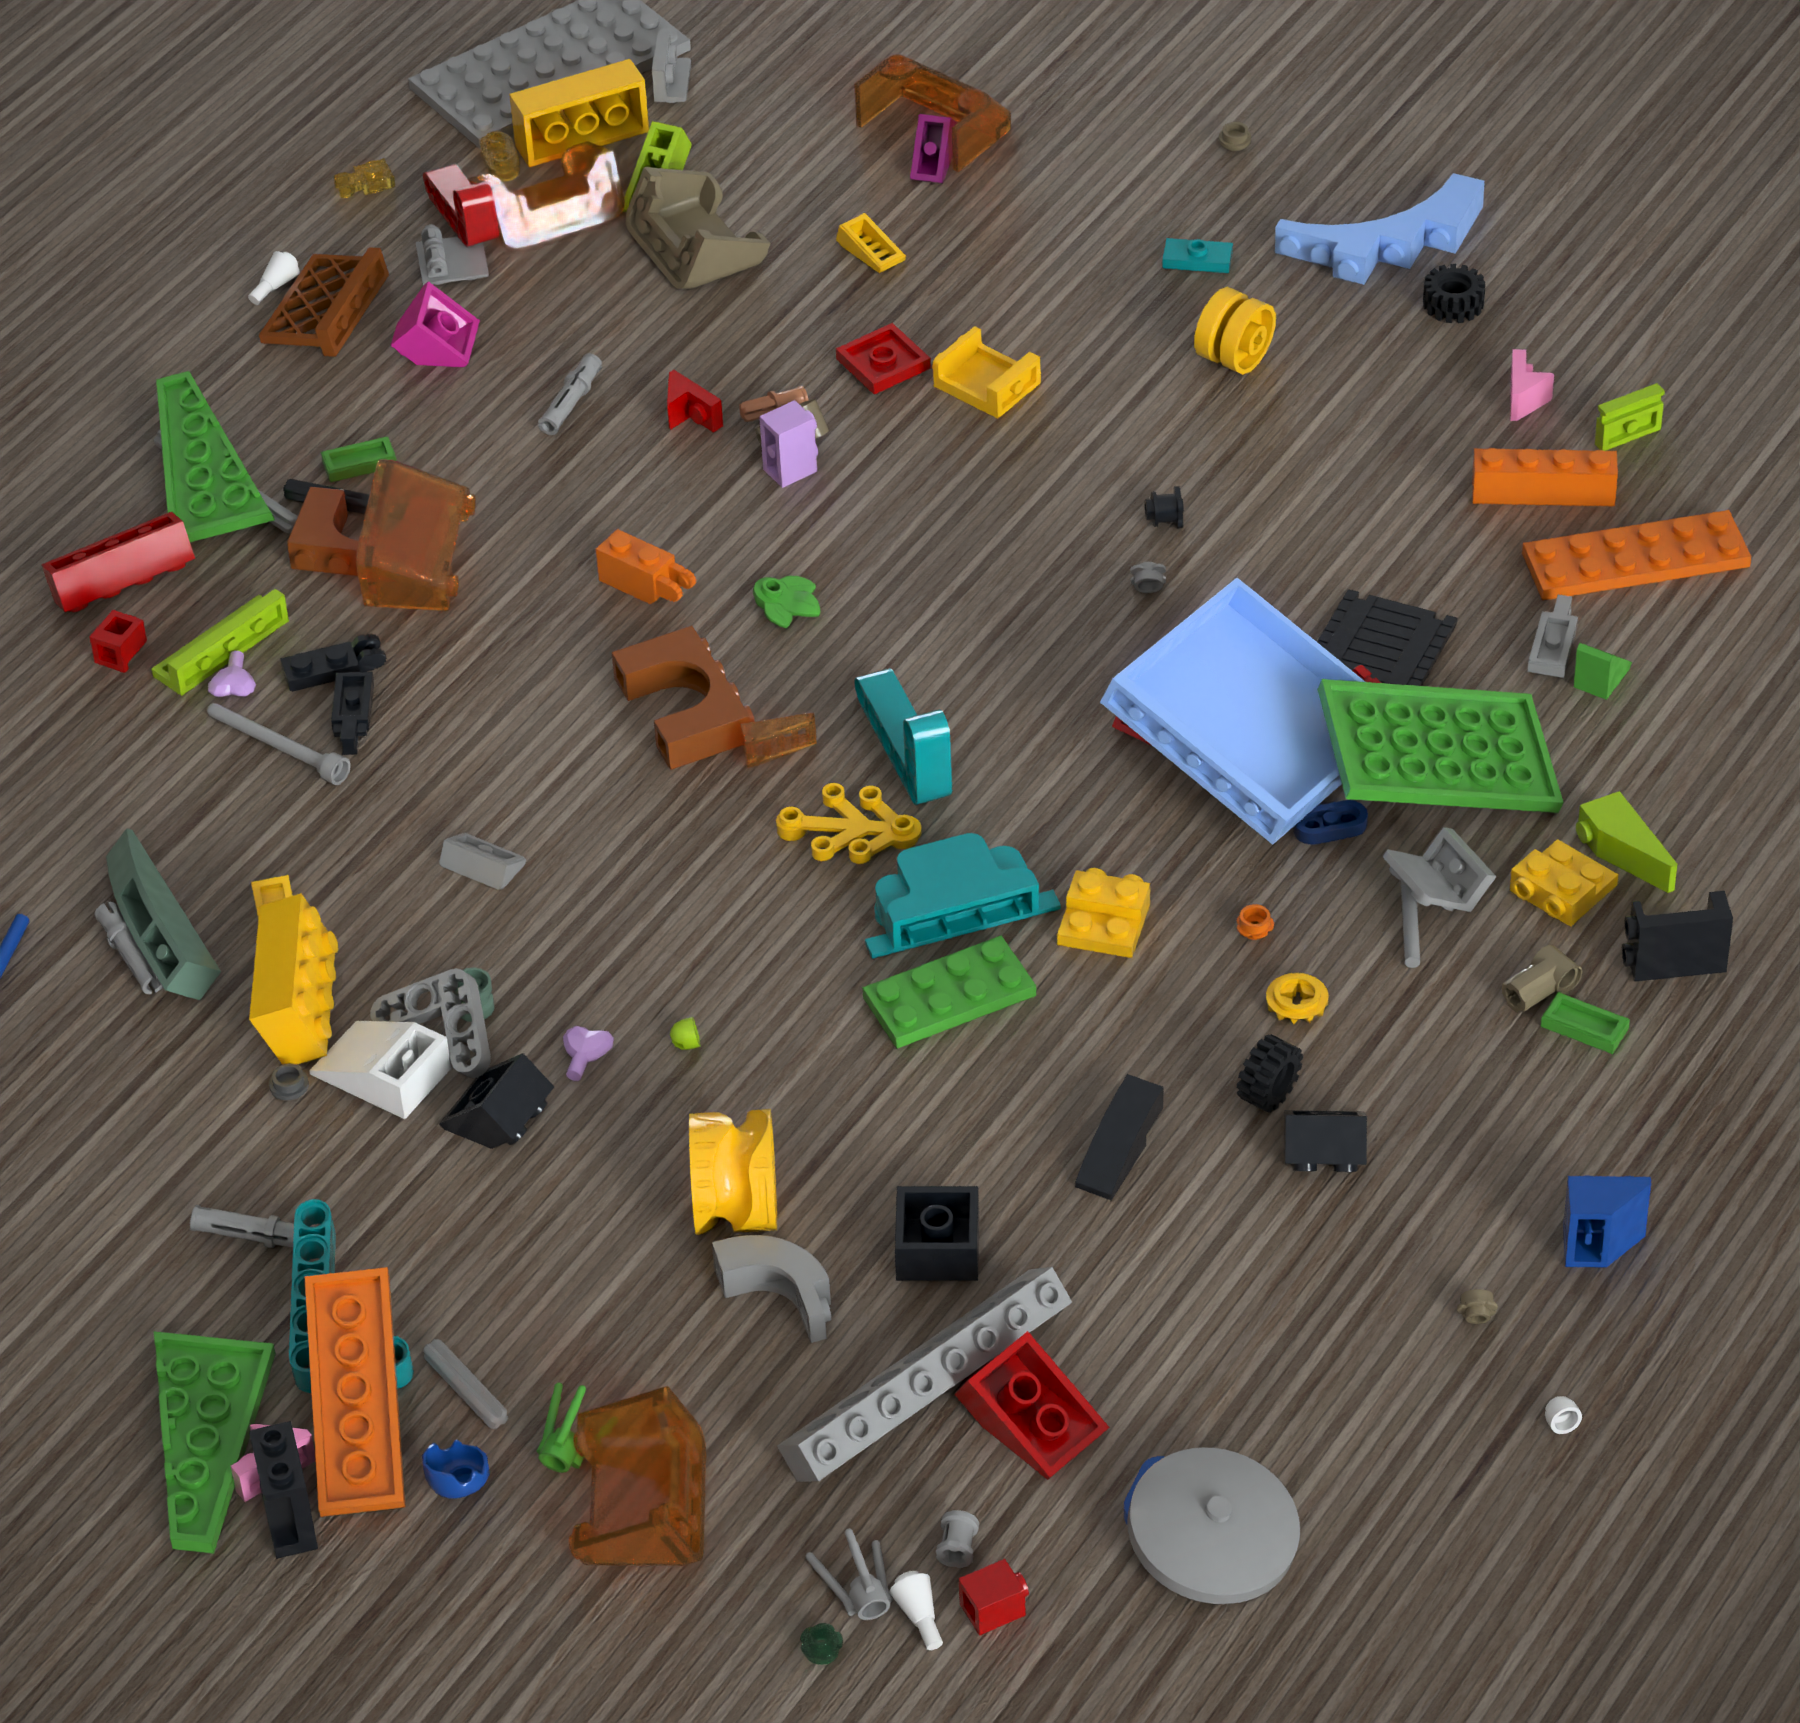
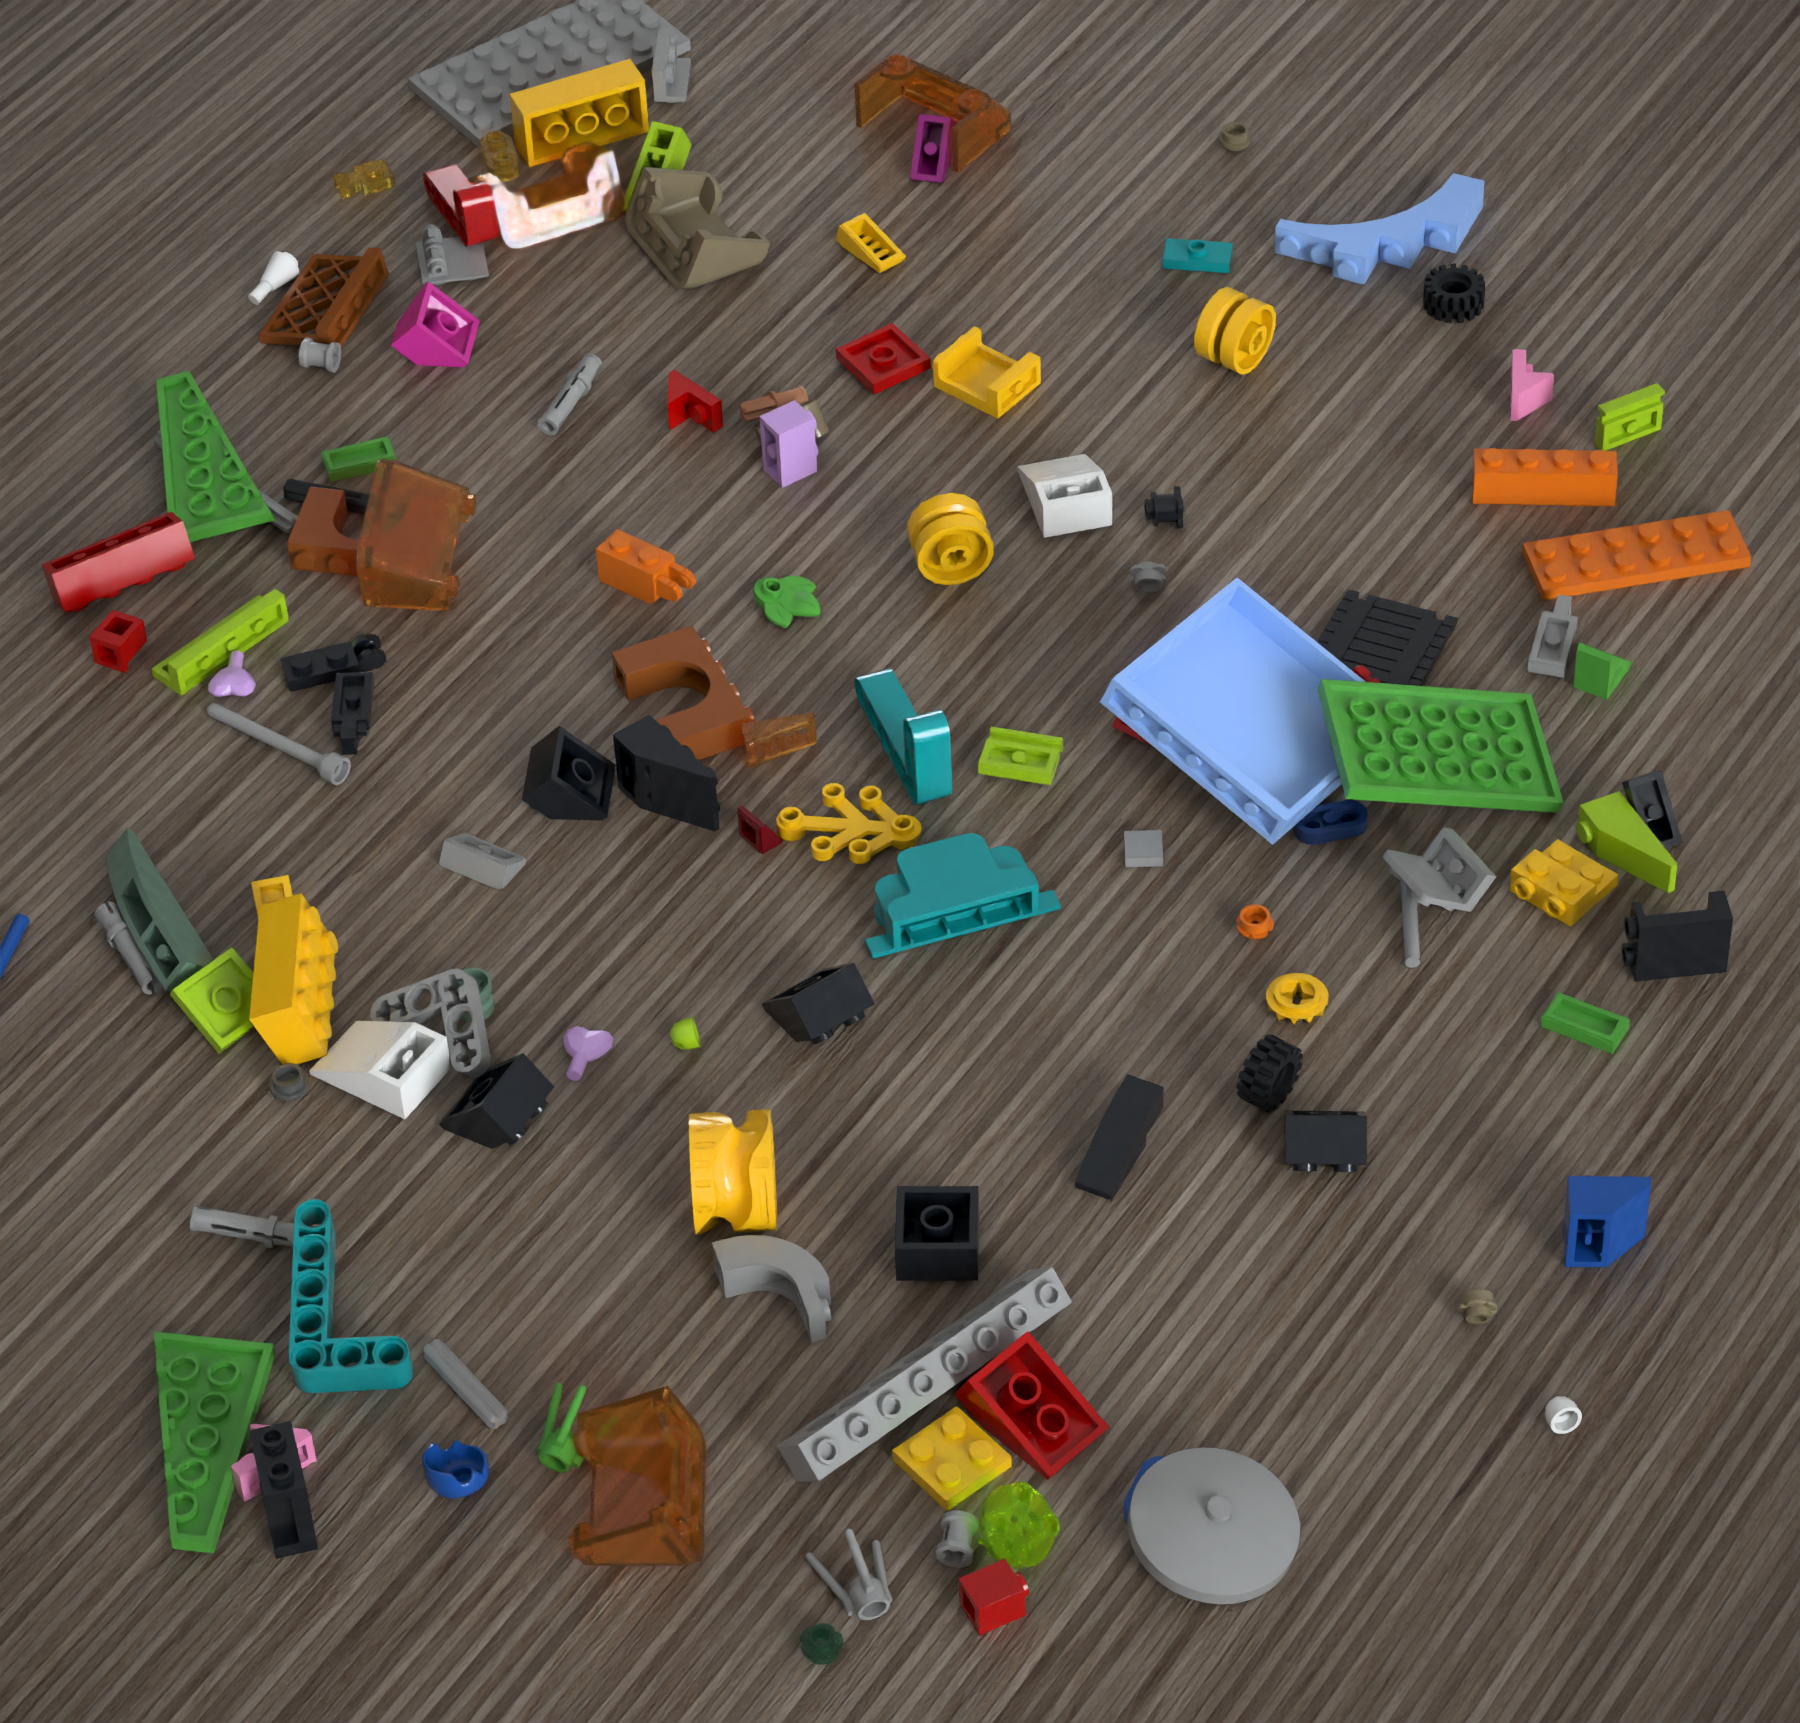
orange plate [305,1267,405,1517] -> none
bright green plate [862,935,1036,1049] -> none
white cone [889,1571,943,1650] -> none
yellow plate [1057,868,1150,958] -> none
dark tan piece [1502,945,1583,1013] -> none
none -> lime plate [170,947,255,1054]
none -> light grey bush [298,337,342,373]
none -> black slope [522,726,616,821]
none -> black slope [613,715,720,831]
none -> dark red slope [737,805,783,854]
none -> black slope [762,963,875,1045]
none -> yellow plate [892,1406,1012,1511]
none -> yellow wheel [907,493,994,585]
none -> lime plate [978,726,1063,785]
none -> clear neon green plate [978,1481,1060,1570]
none -> white slope [1017,454,1112,538]
none -> light grey tile [1124,830,1163,867]
none -> black slope [1622,770,1683,848]

